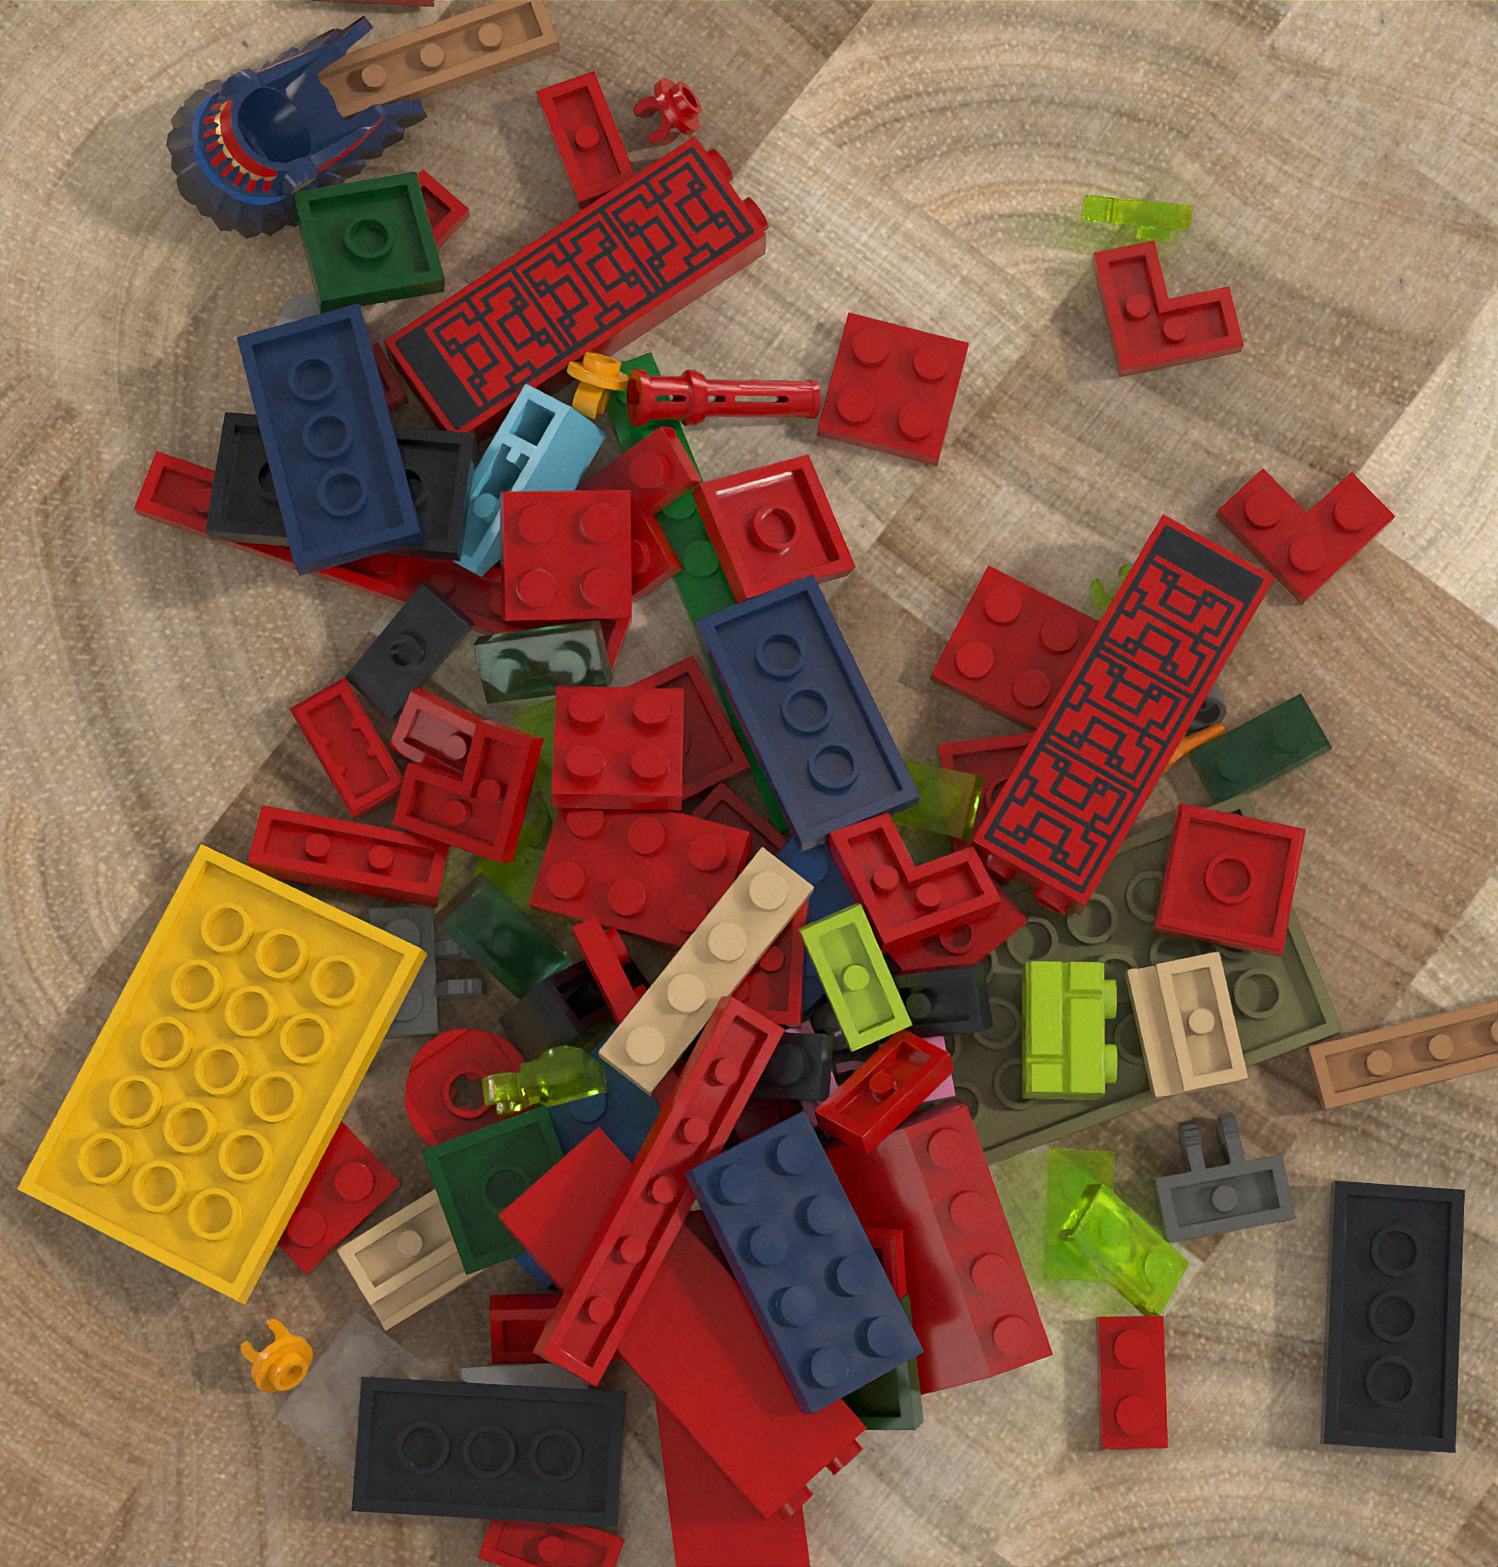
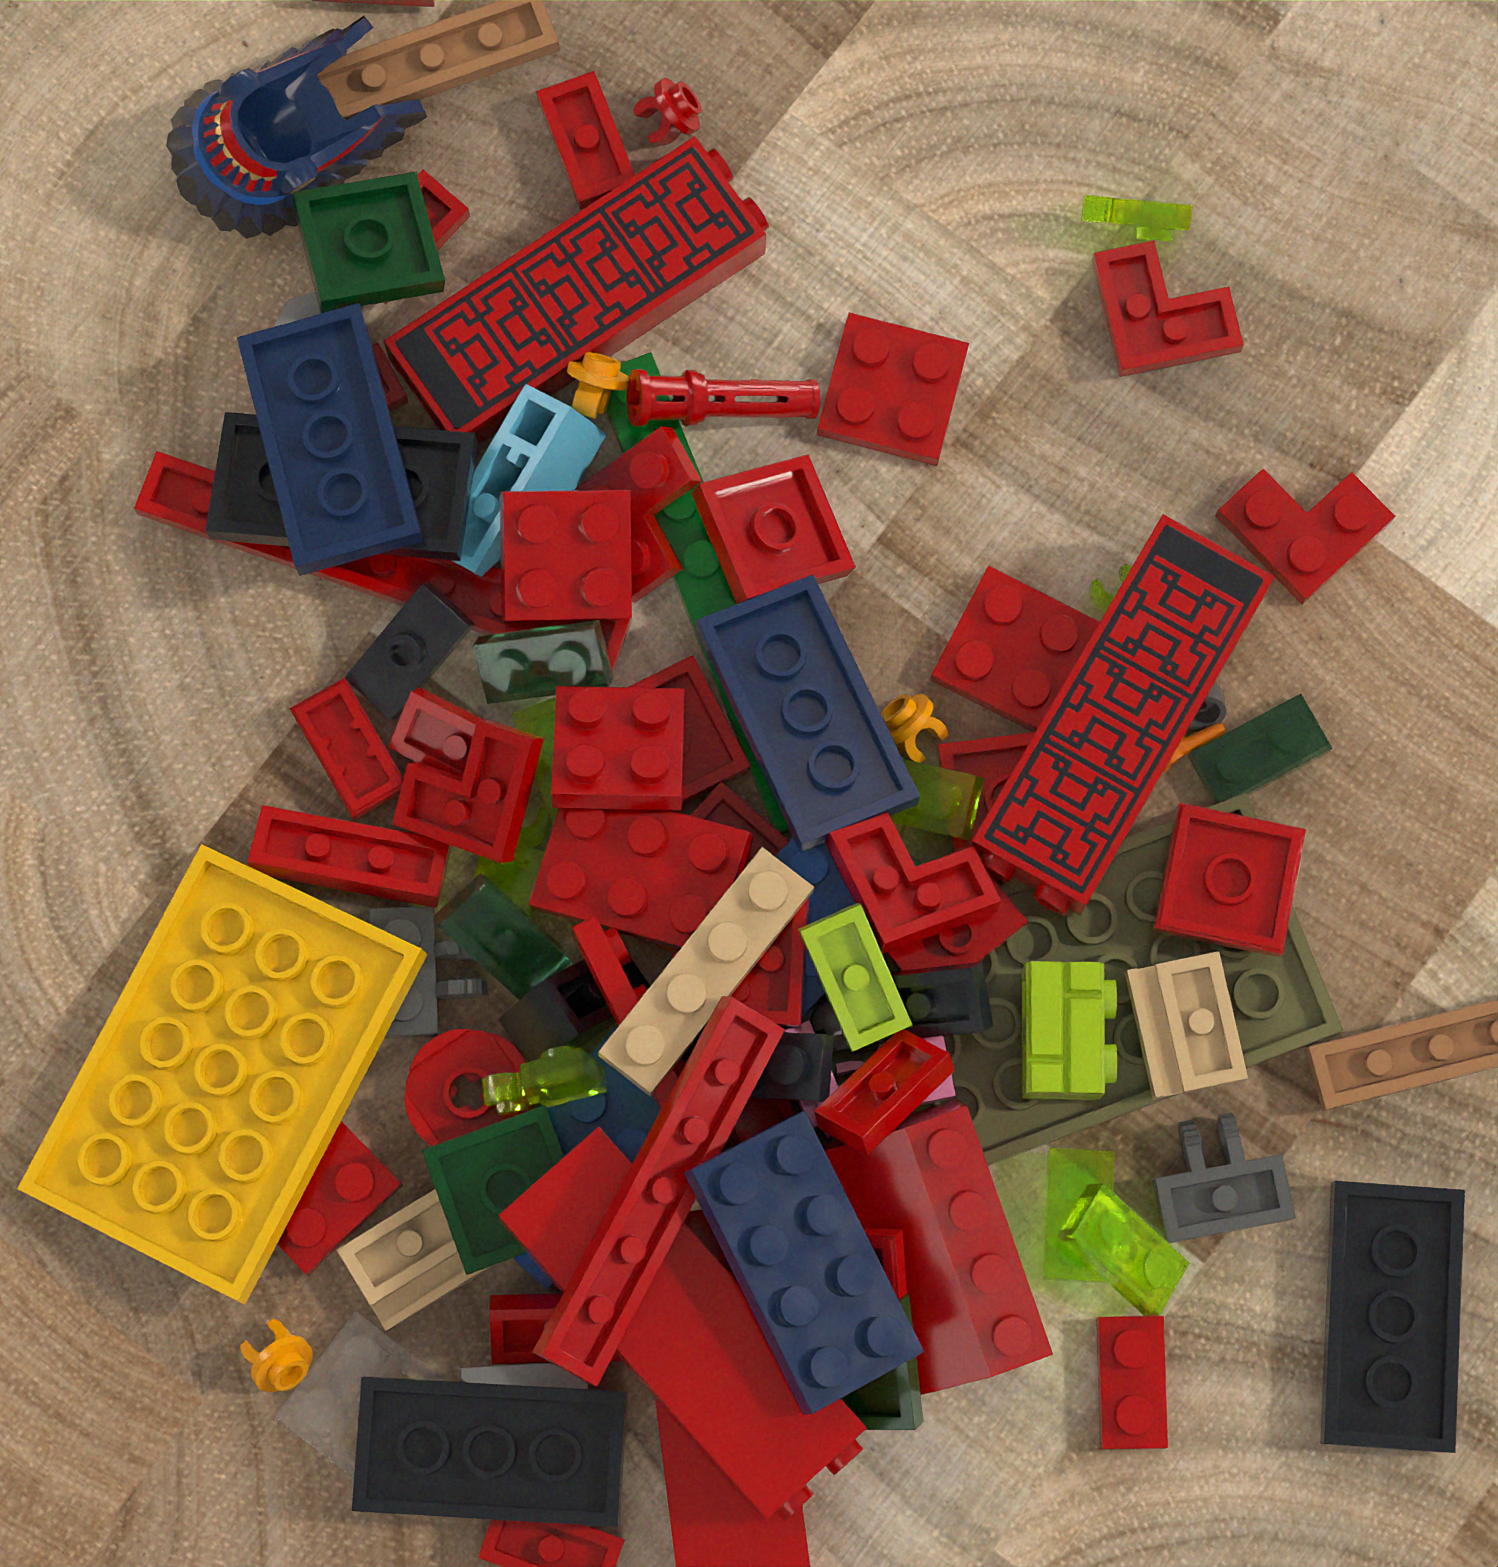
none -> light orange plate [881,694,948,764]

